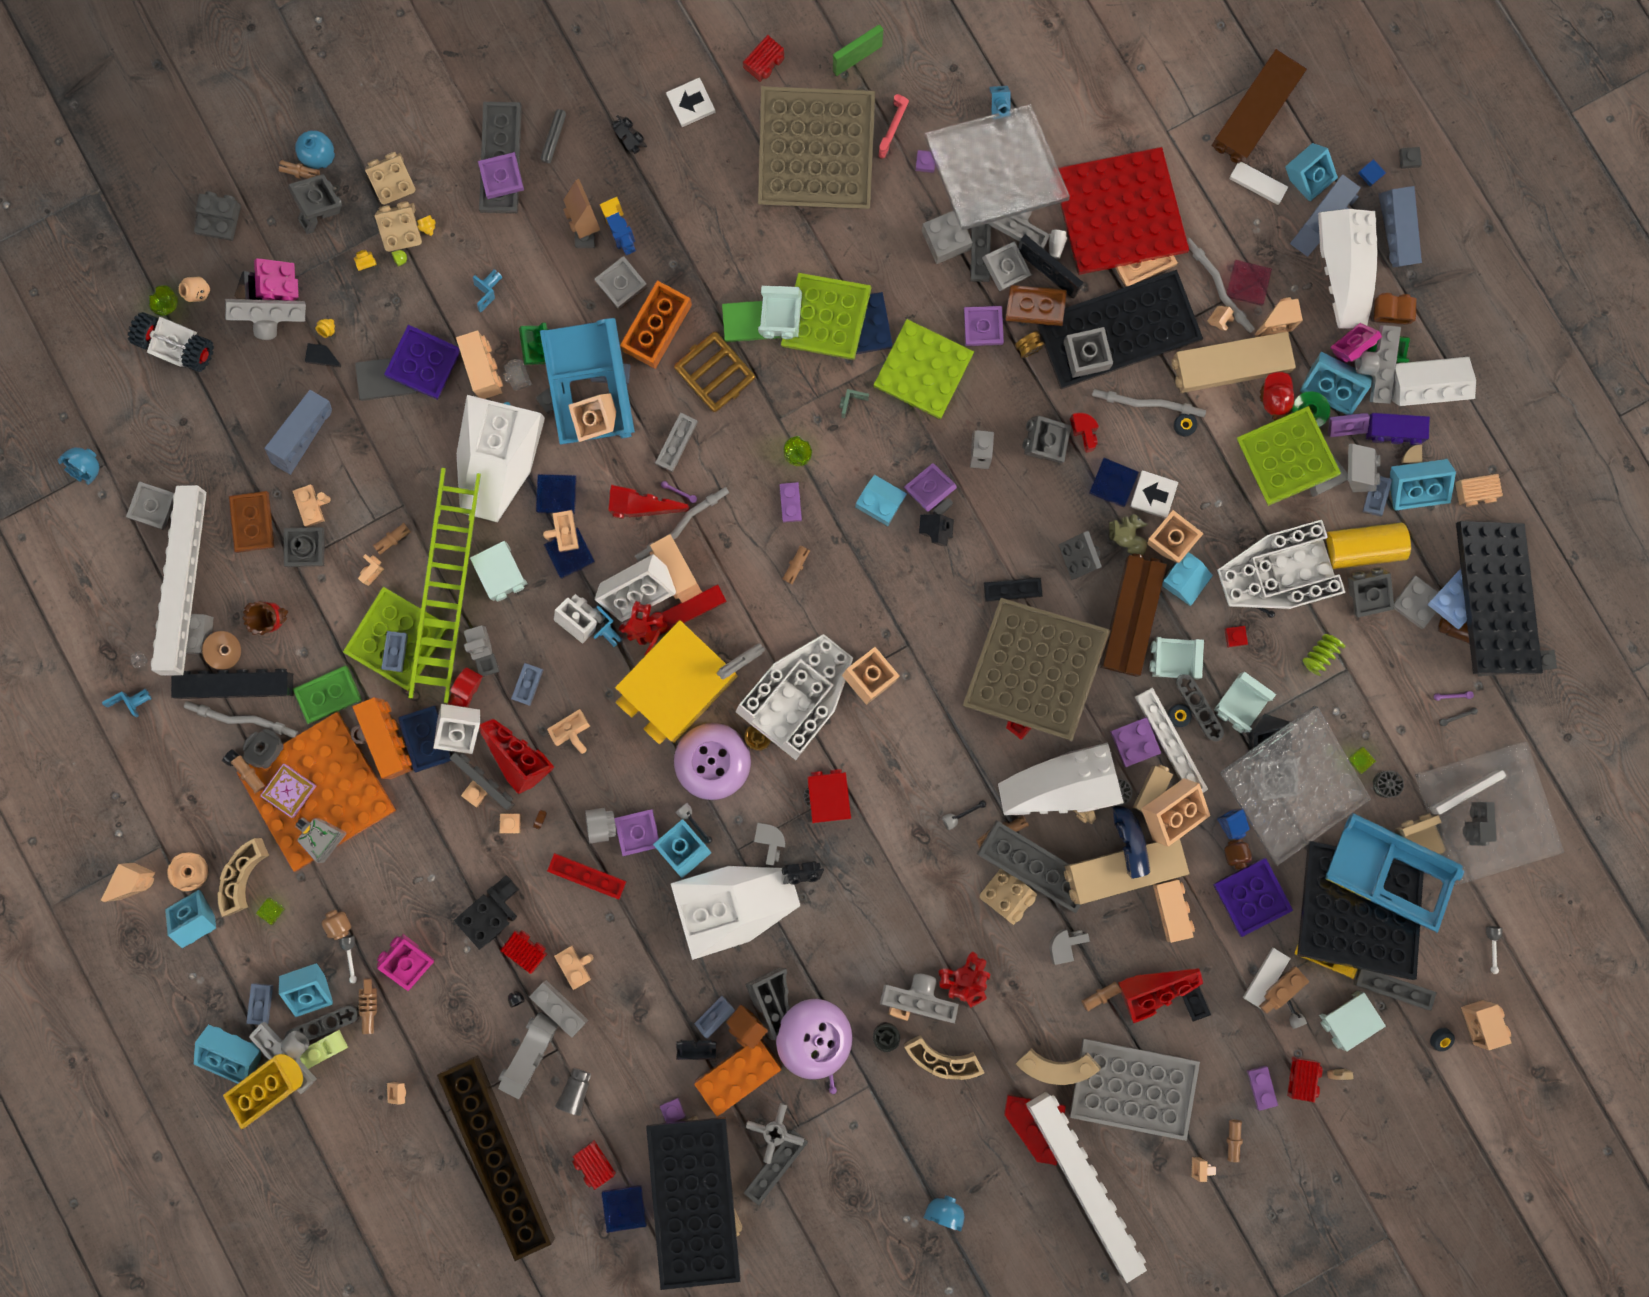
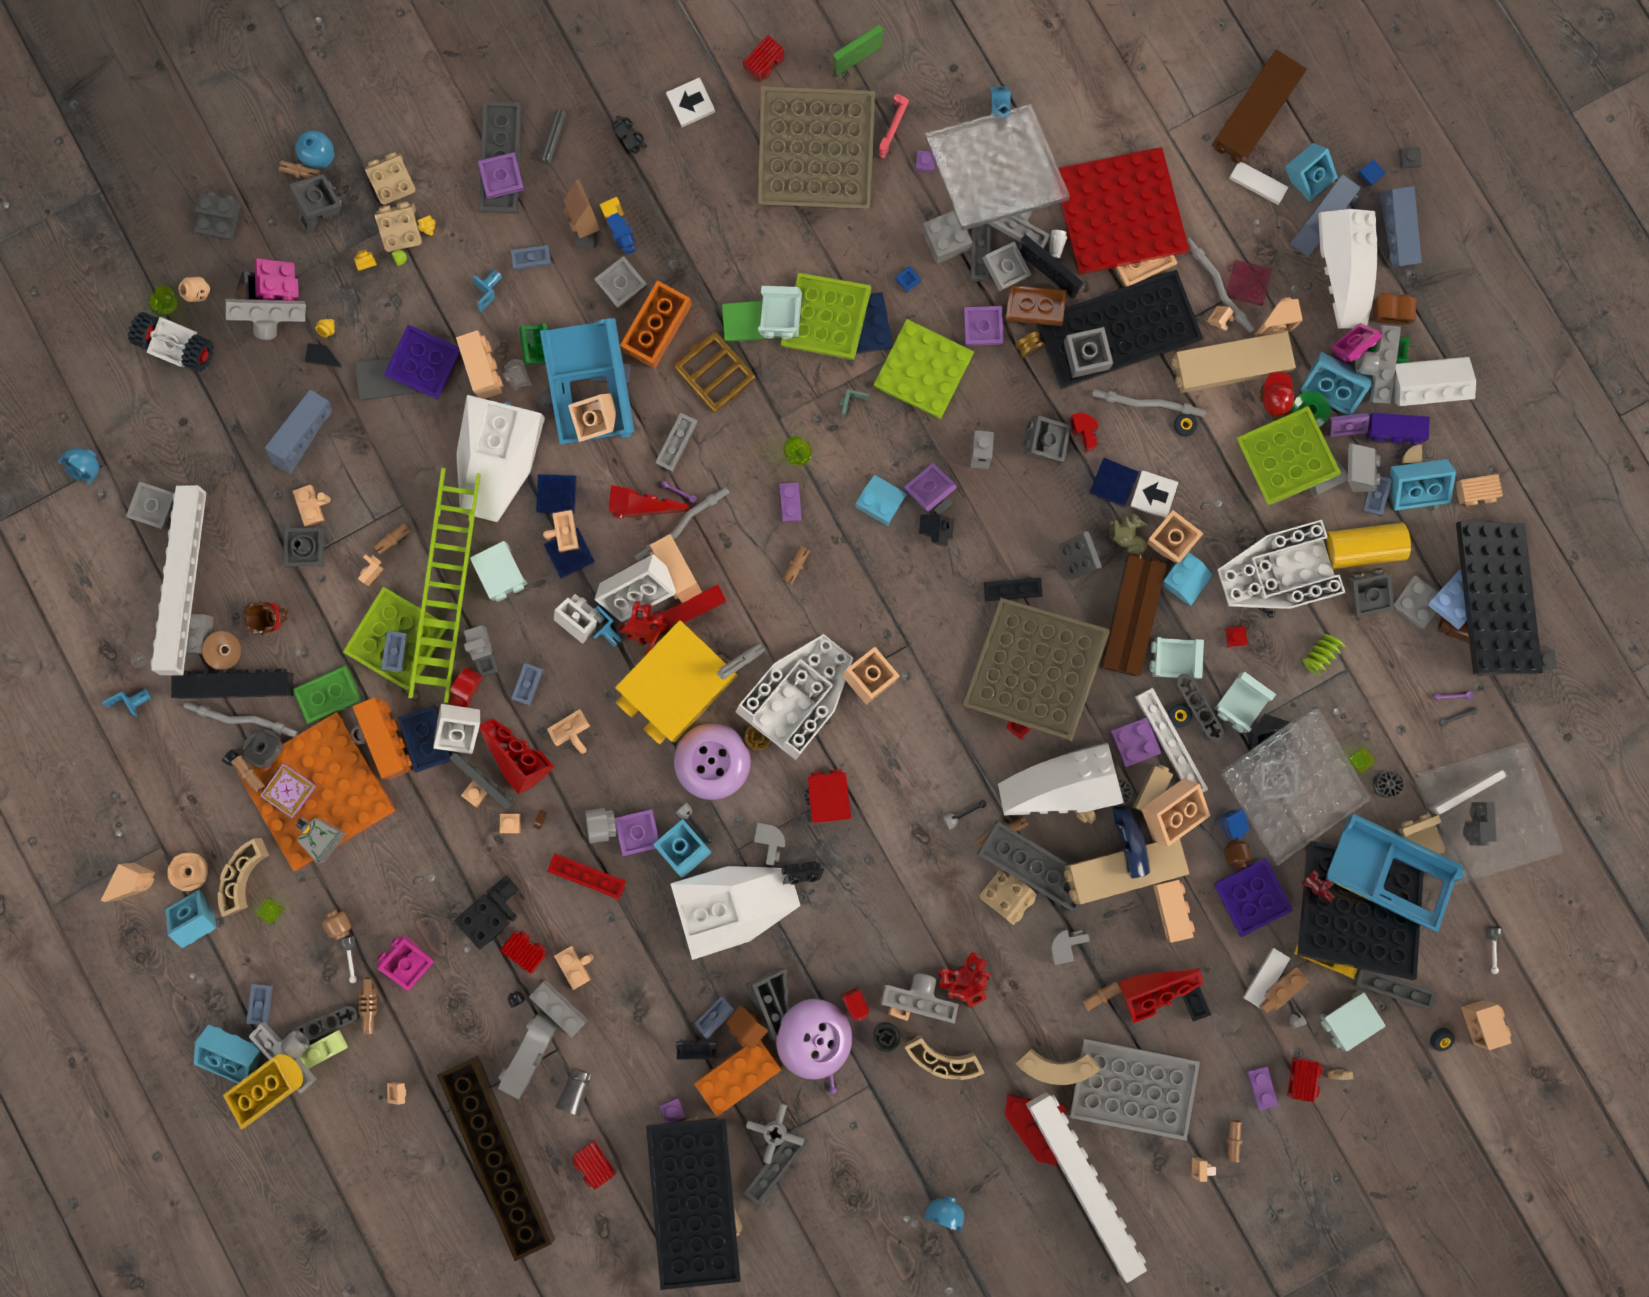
dark orange tile [229,491,275,553] -> none
medium azure slope [279,963,333,1017] -> none
clear blue plate [601,1185,647,1233] -> none
none -> sand blue plate [511,245,552,271]
none -> red brick [842,987,870,1021]
none -> blue tile [895,266,921,293]
none -> dark red piece [1302,870,1335,903]

